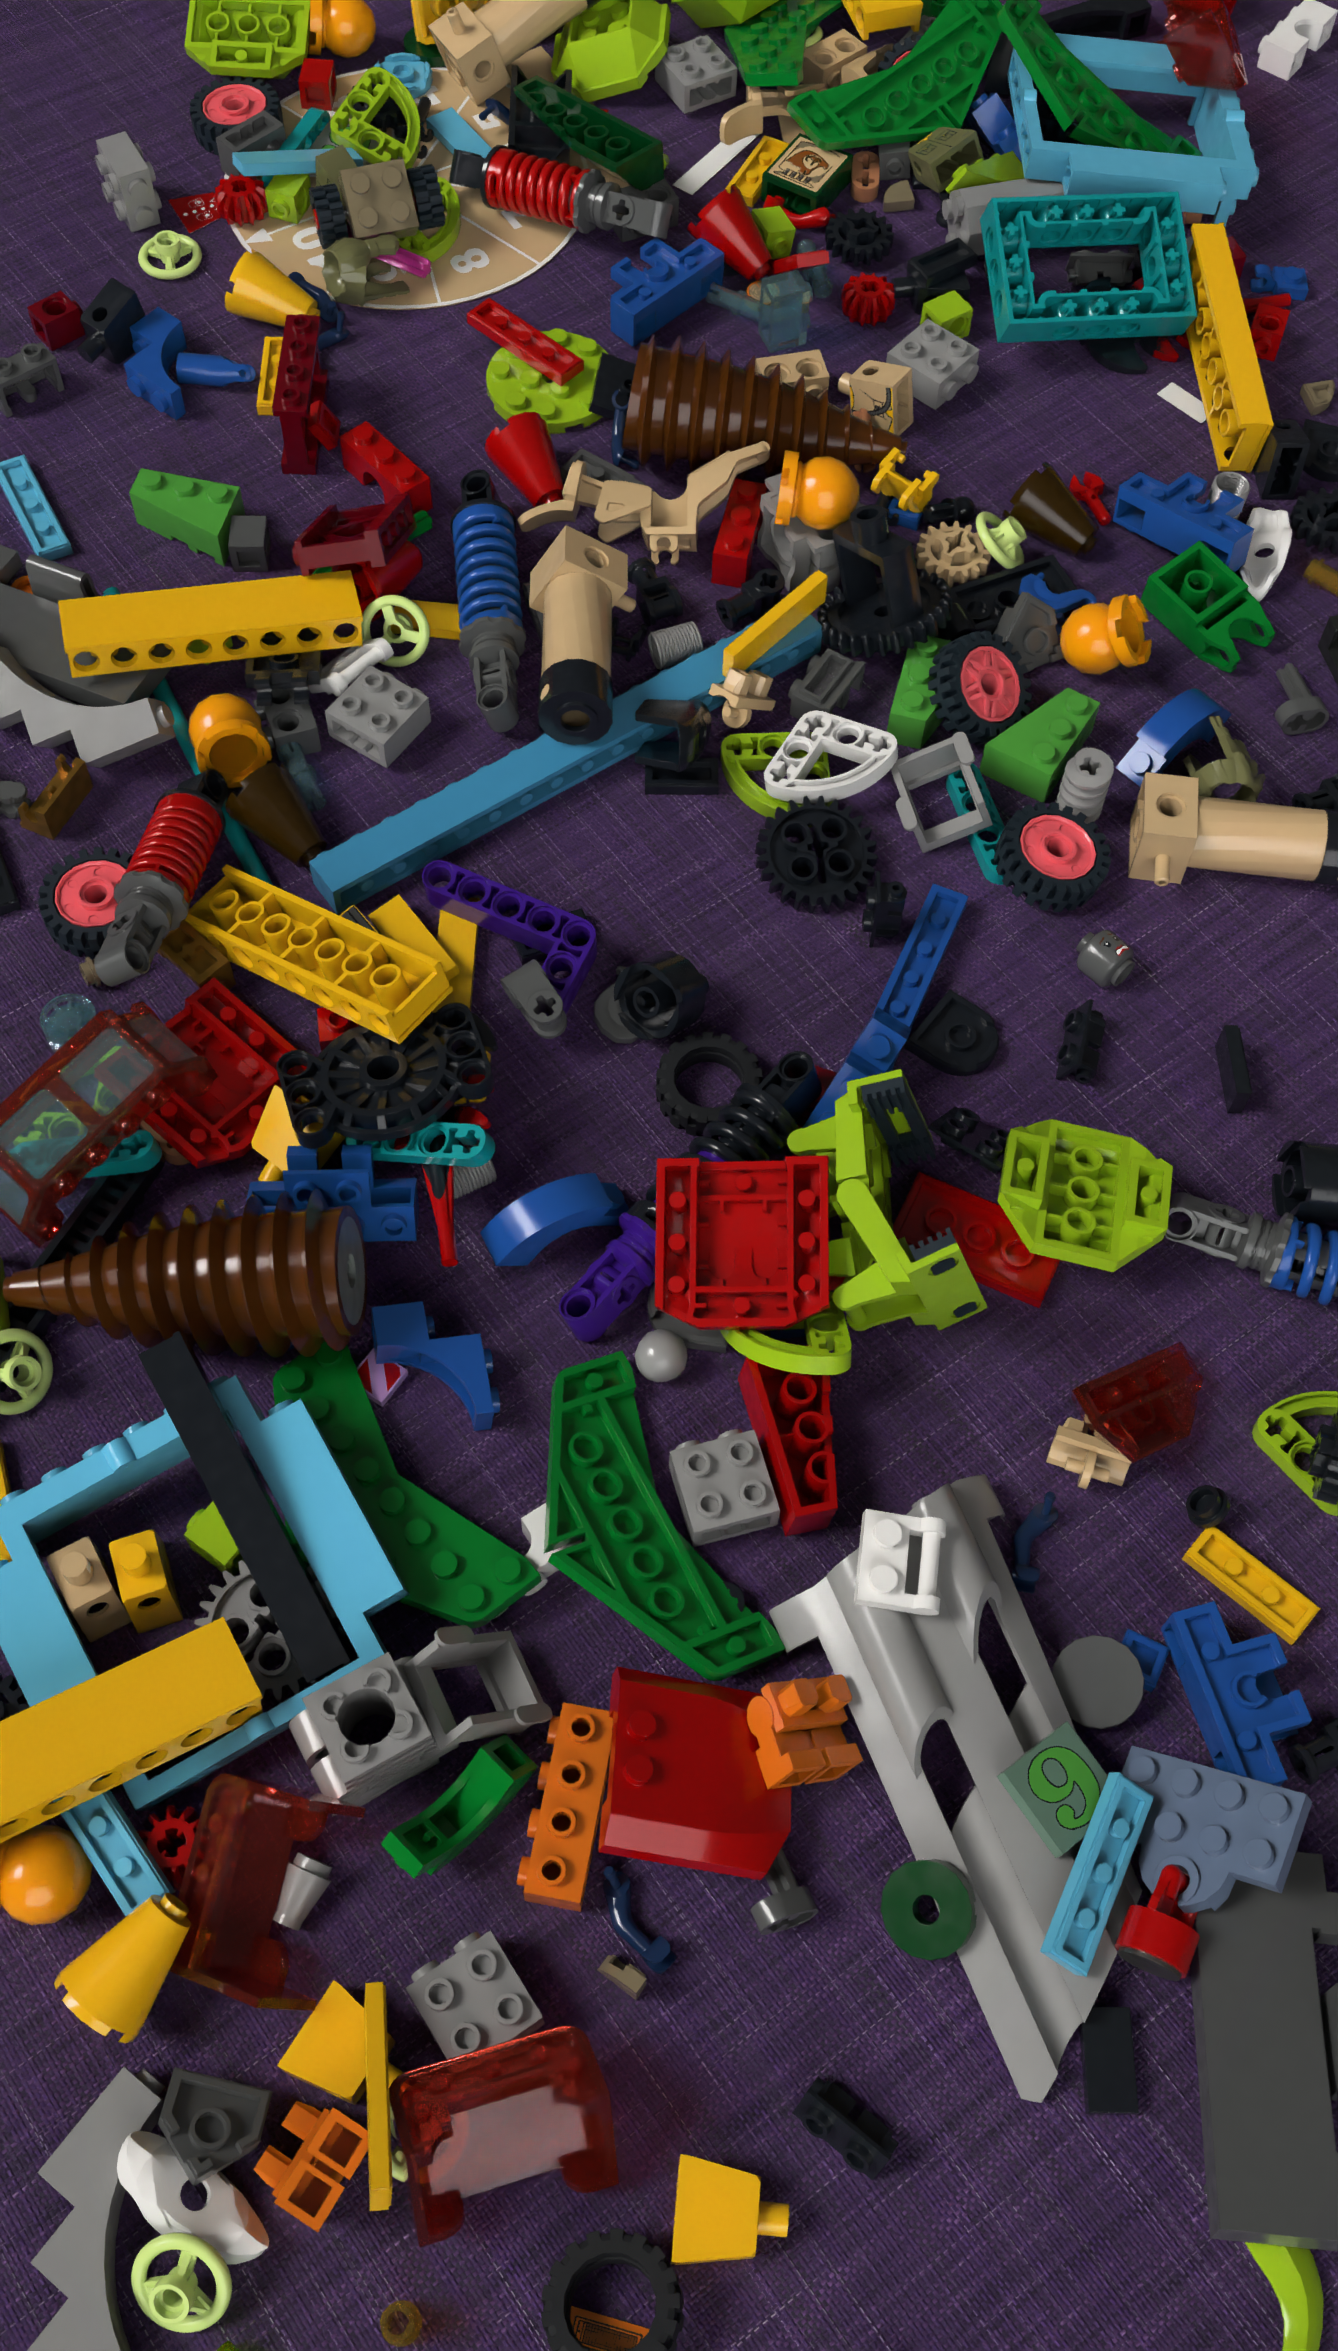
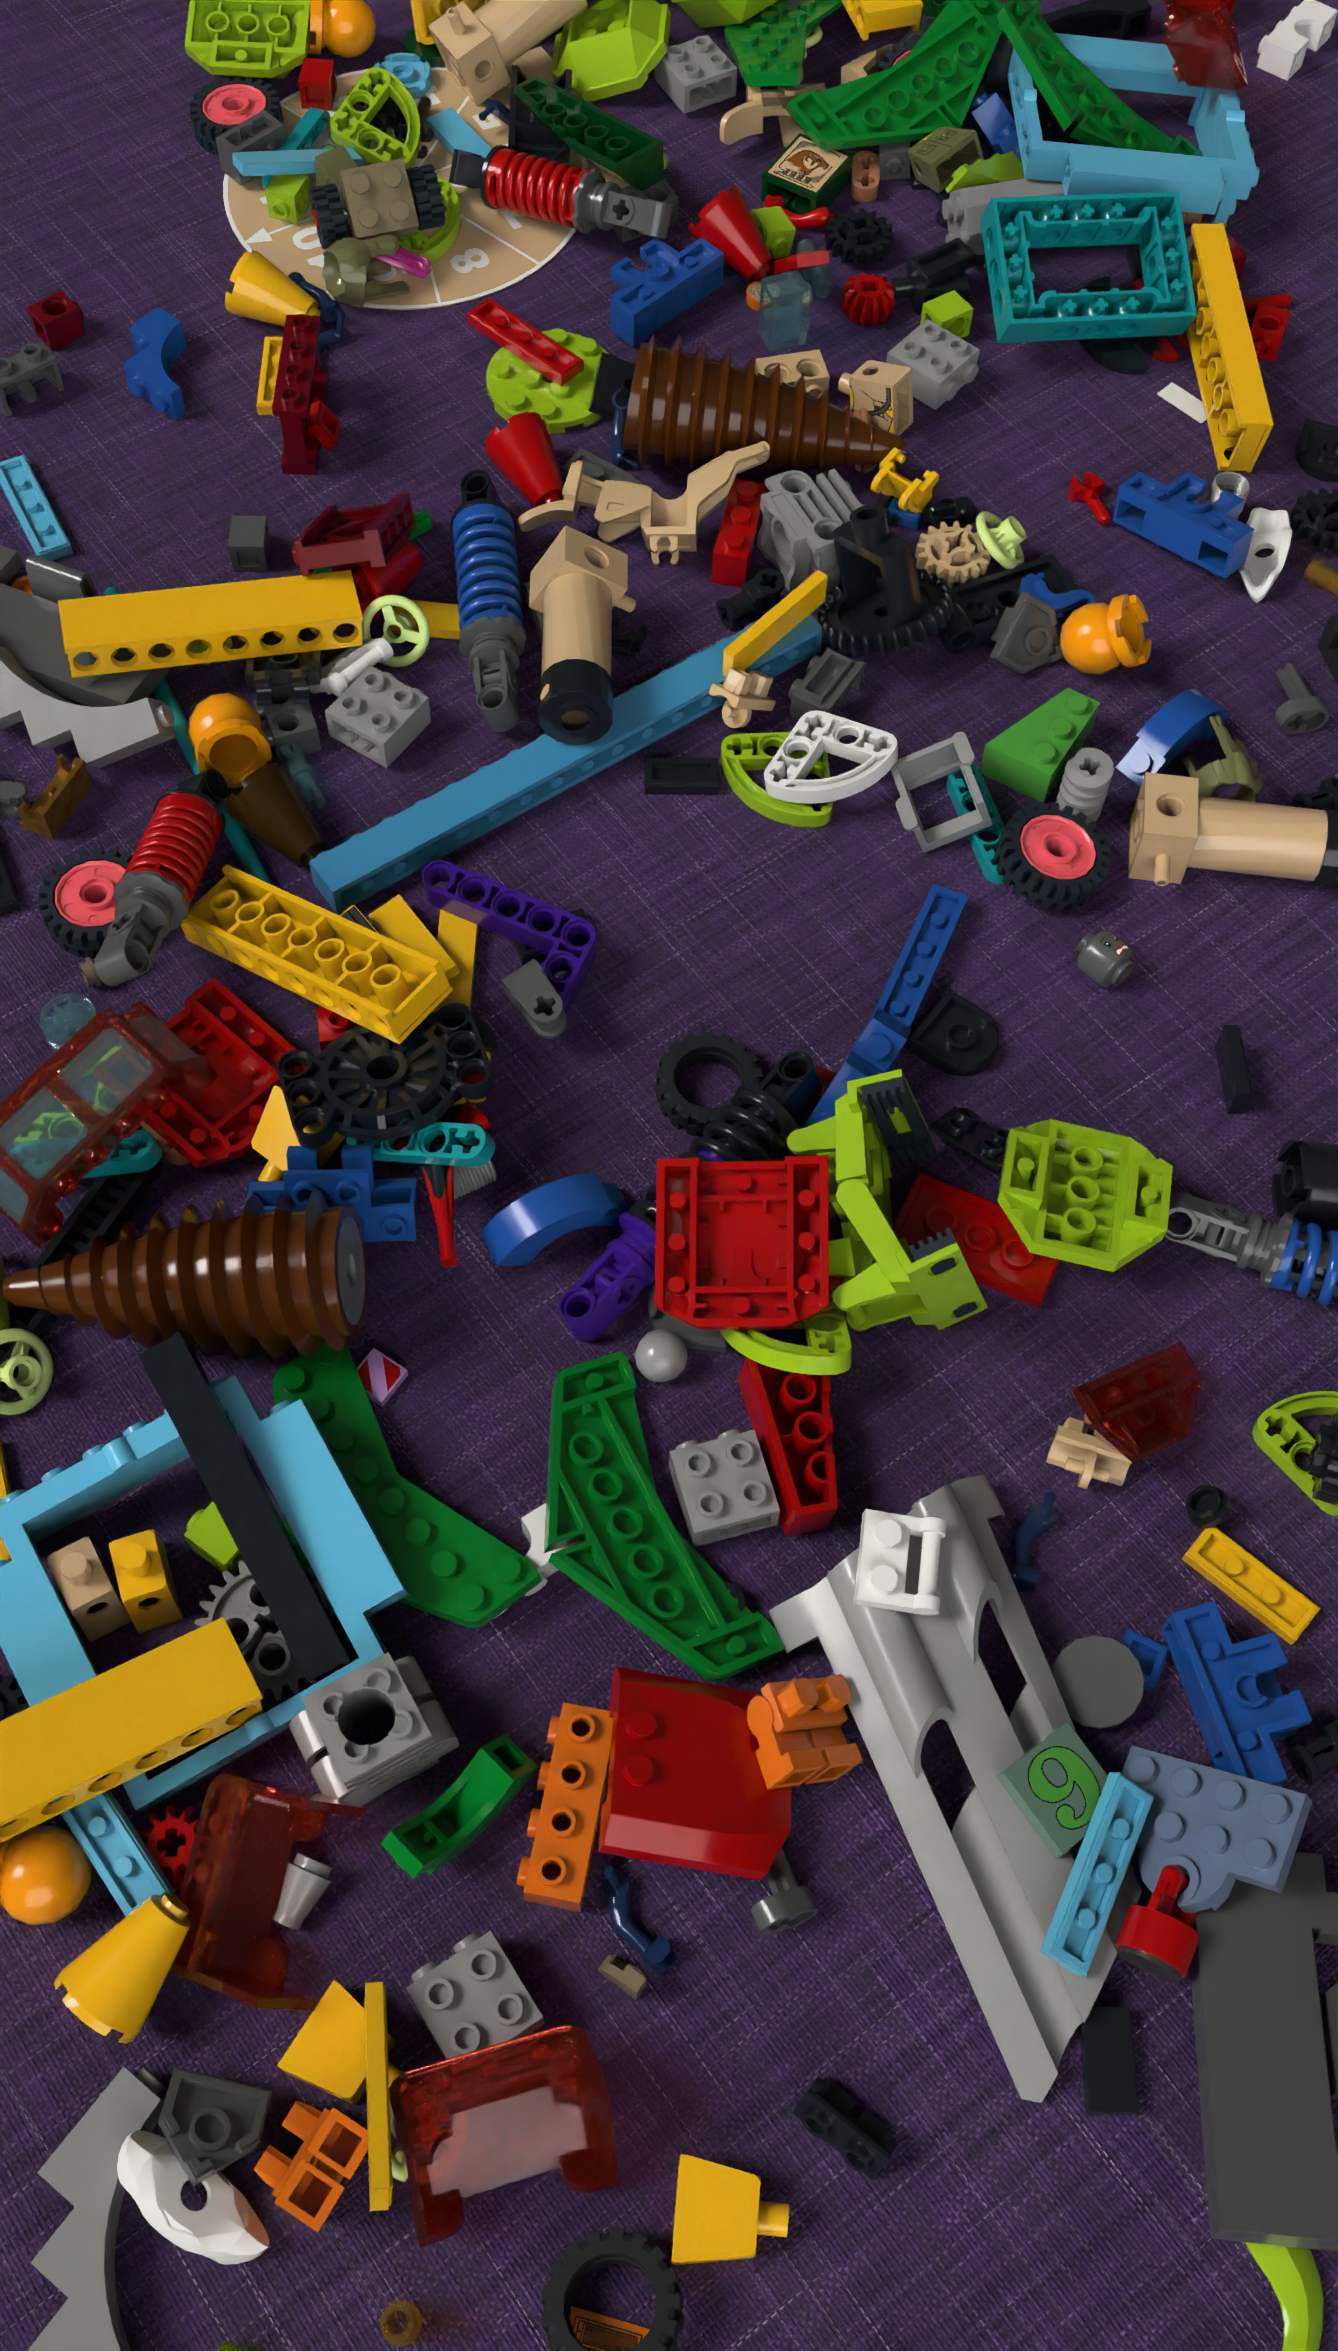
black torso [77,278,146,364] -> none
light grey brick [95,131,162,233] -> none
bright green wedge [129,468,246,567] -> none
yellowish green piece [131,2233,232,2333] -> none
yellowish green piece [138,230,202,280] -> none
pearl gold hinge [157,919,236,990] -> none
red sticker [168,192,220,234] -> none
blue piece [176,352,256,387] -> none
red gear [214,174,268,227] -> none
red arch [339,421,433,514] -> none
blue arch [370,1301,500,1431] -> none
light grey piece [403,1625,553,1751] -> none
dark grey piece [594,965,639,1044] -> none
black brick [614,951,709,1040] -> none
black connector [628,557,683,626] -> none
black piece [635,699,711,773] -> none
light grey piece [648,621,704,670] -> none
white sticker [673,134,760,195] -> none
clear light blue pin [706,282,773,325] -> none
yellow tile [725,135,789,208] -> none
black gear [755,796,878,914] -> none
light orange tile [775,450,860,530] -> none
tan brick [802,29,868,89] -> none
black hinge [862,871,907,948] -> none
dark green tile [881,1858,977,1961] -> none
dark tan tile [883,180,915,212] -> none
bright green wedge [887,636,951,749] -> none
wheel [928,631,1032,745] -> none
dark brown cone [1002,462,1099,557] -> none
black hinge [1056,999,1106,1084] -> none
dark grey hinge [1065,250,1135,287] -> none
green brick [1141,540,1275,673] -> none
blue plate [1250,264,1309,301] -> none
black torso [1253,419,1311,499] -> none
dark tan tile [1300,380,1335,416] -> none

